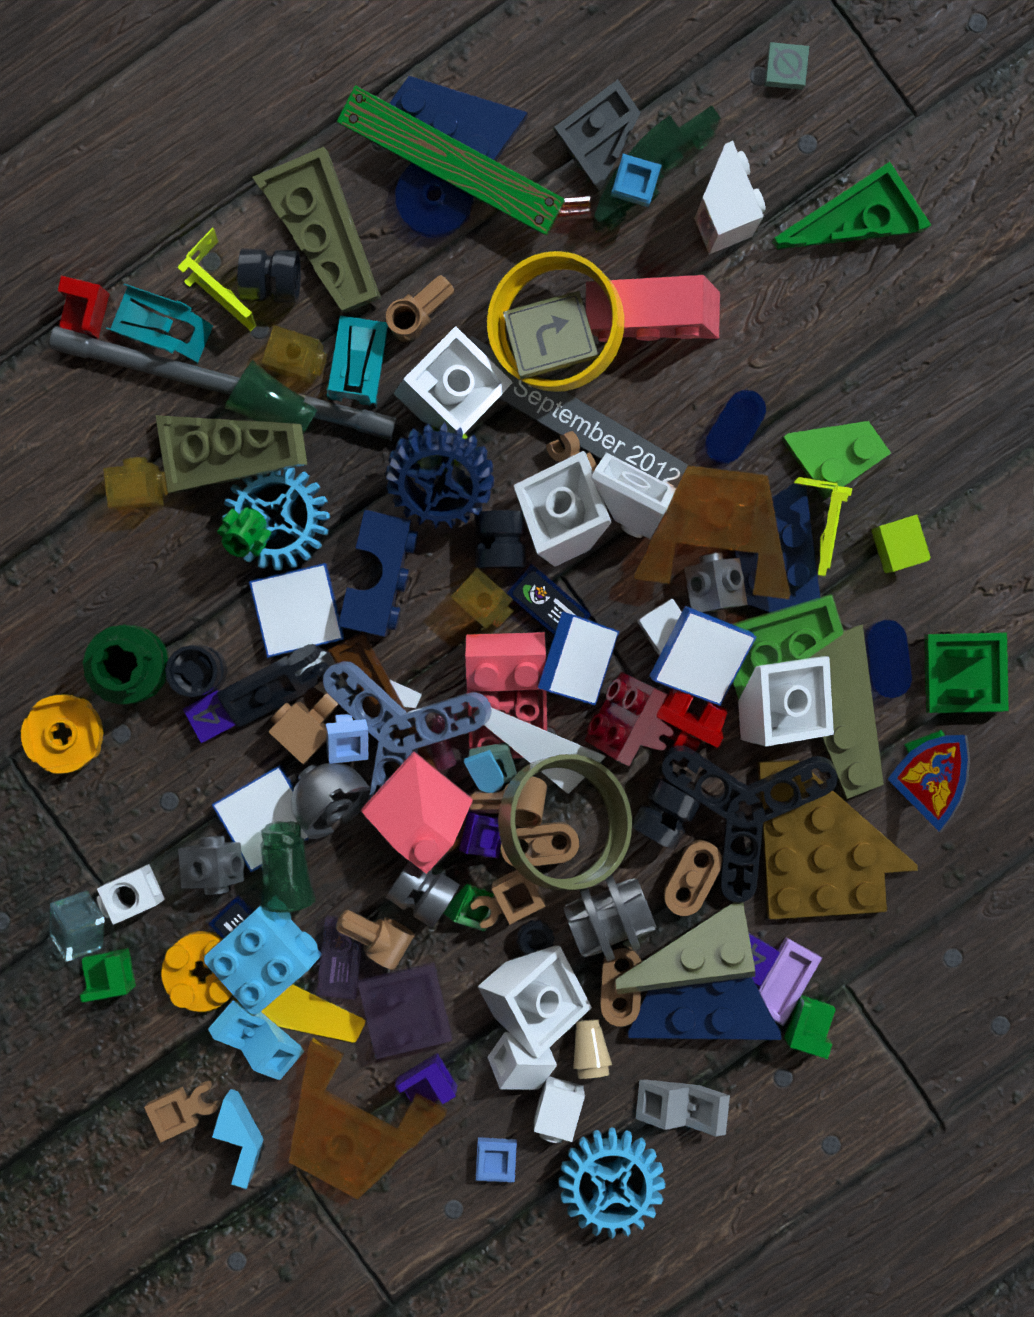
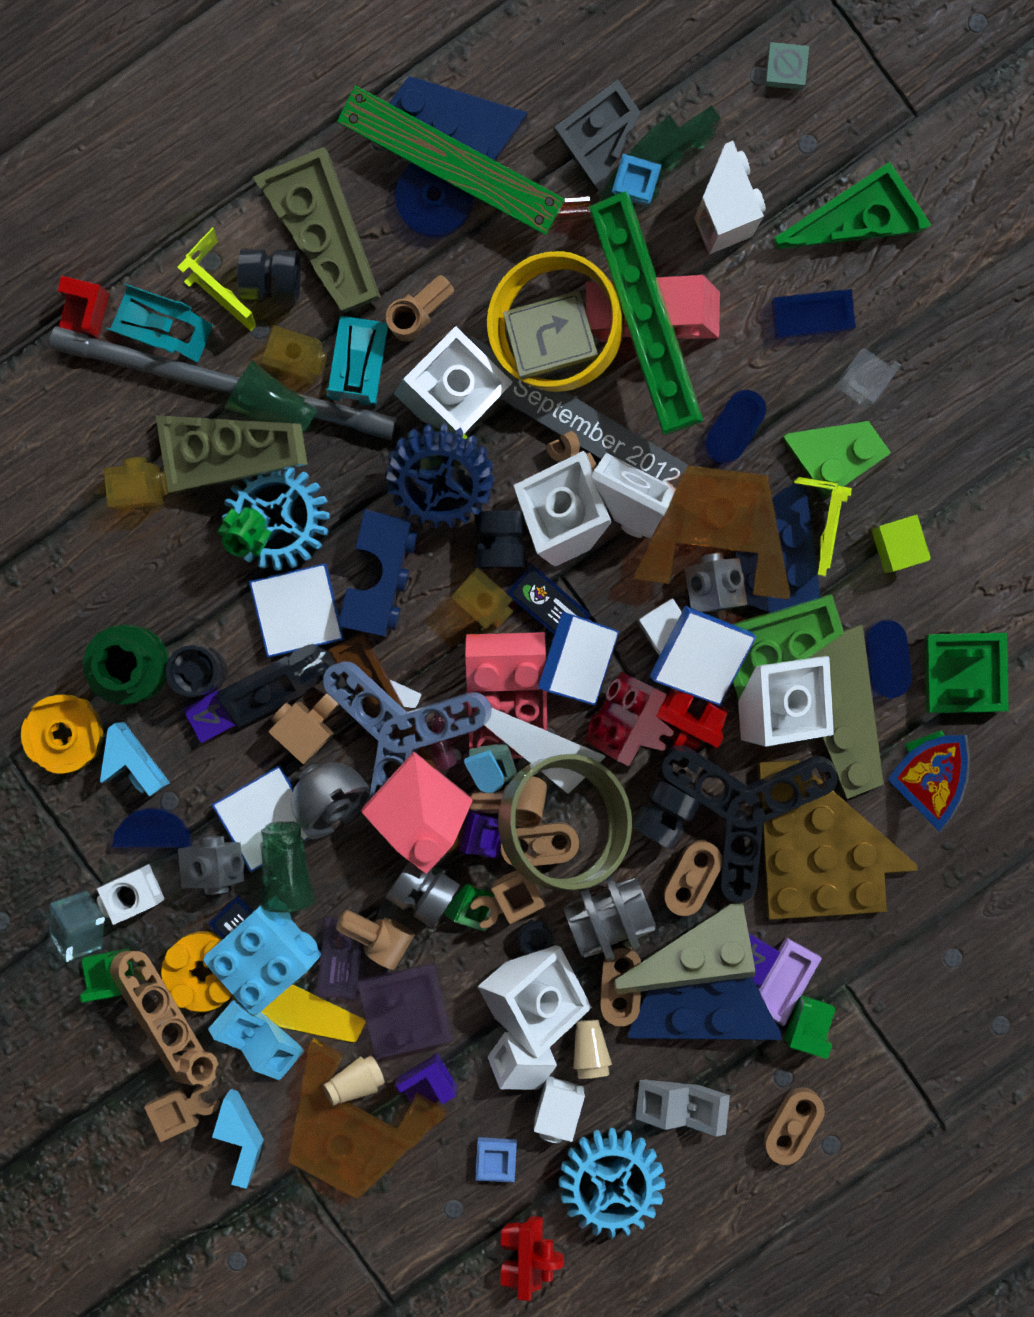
light blue tile [326,714,368,764] -> none
none -> medium azure slope [100,722,171,796]
none -> medium nougat beam [110,951,218,1087]
none -> clear blue tile [112,807,193,848]
none -> tan cone [323,1056,385,1106]
none -> red hips [500,1216,564,1301]
none -> green tile [589,191,704,436]
none -> medium nougat plate [764,1087,825,1165]
none -> clear blue tile [771,289,856,340]
none -> clear panel [835,348,901,409]

